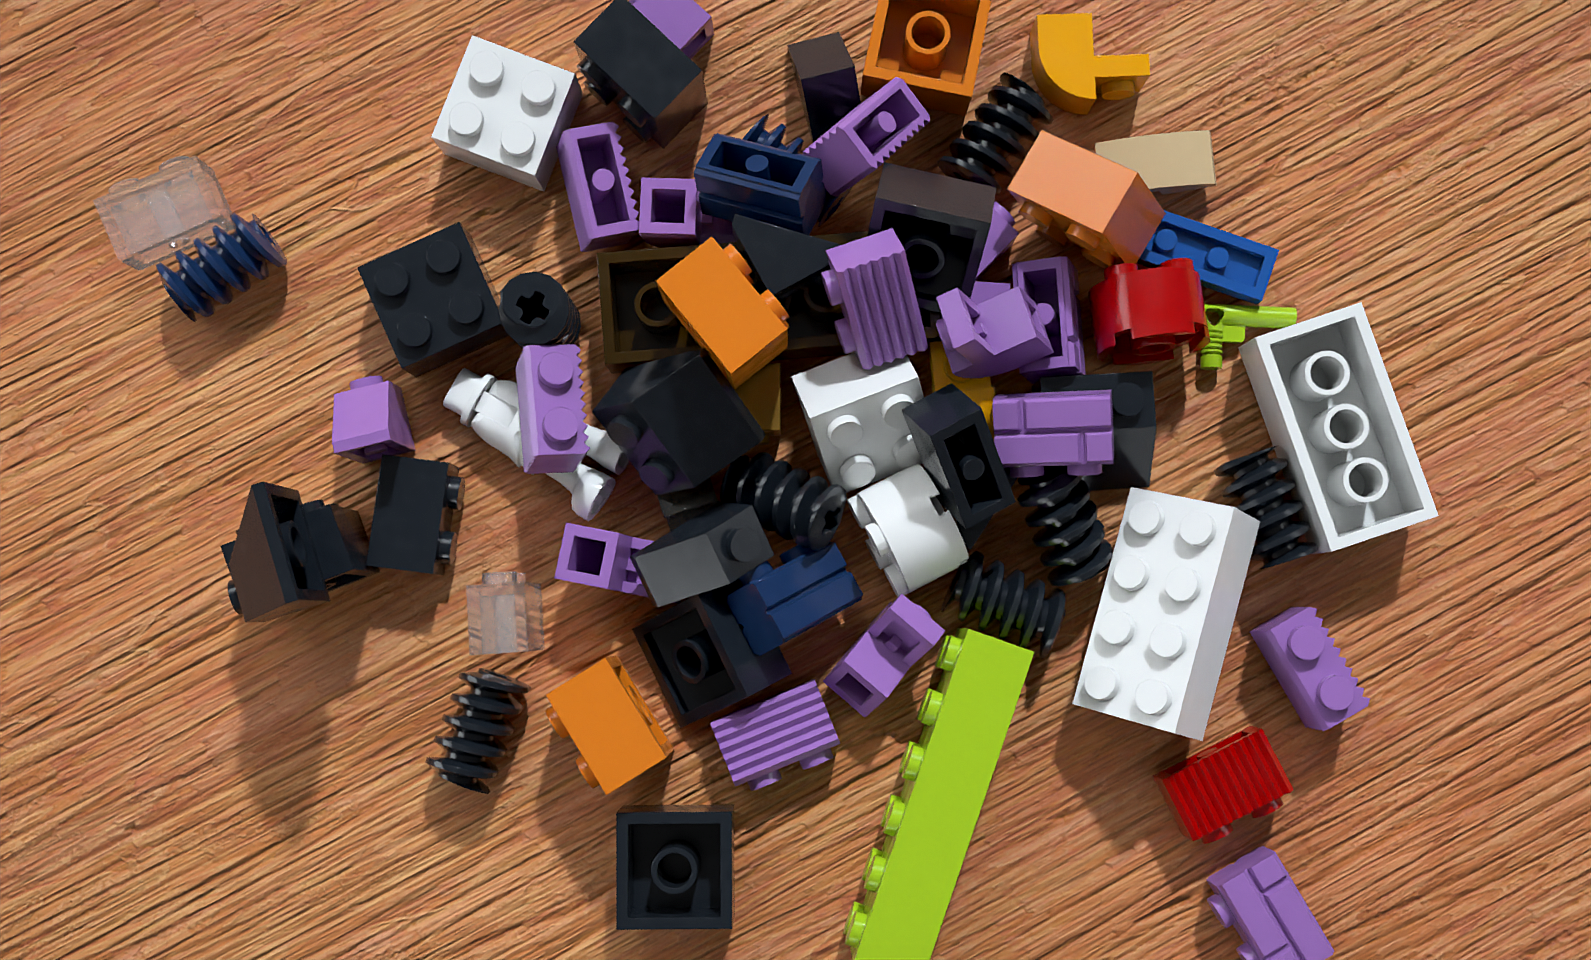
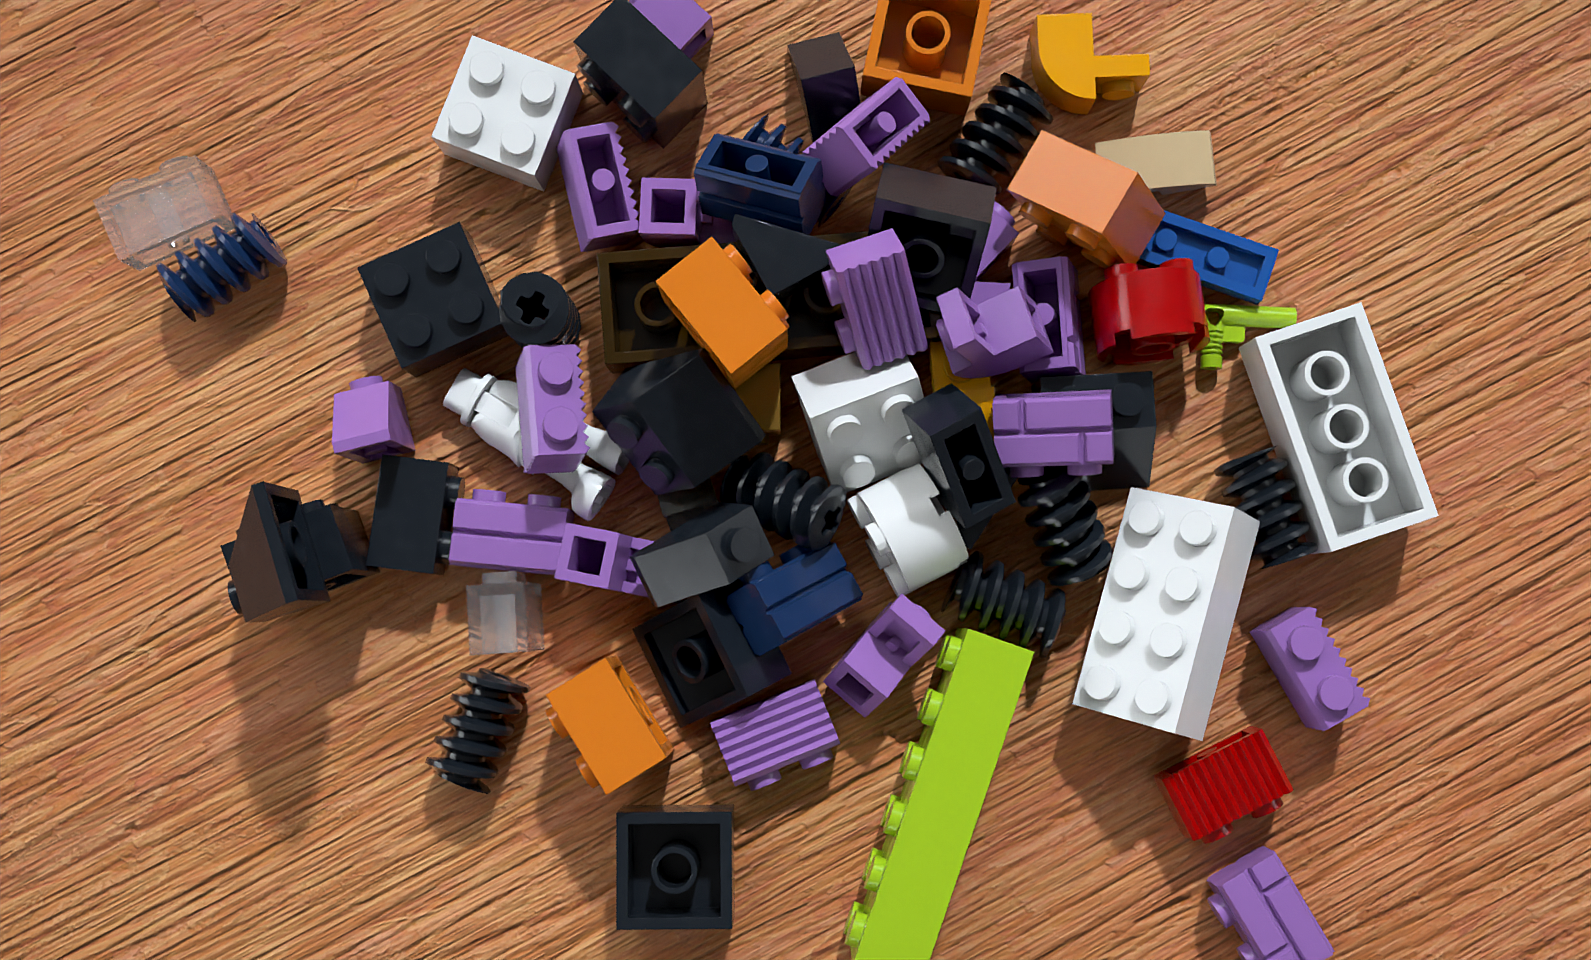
none -> medium lavender brick [449,489,574,575]

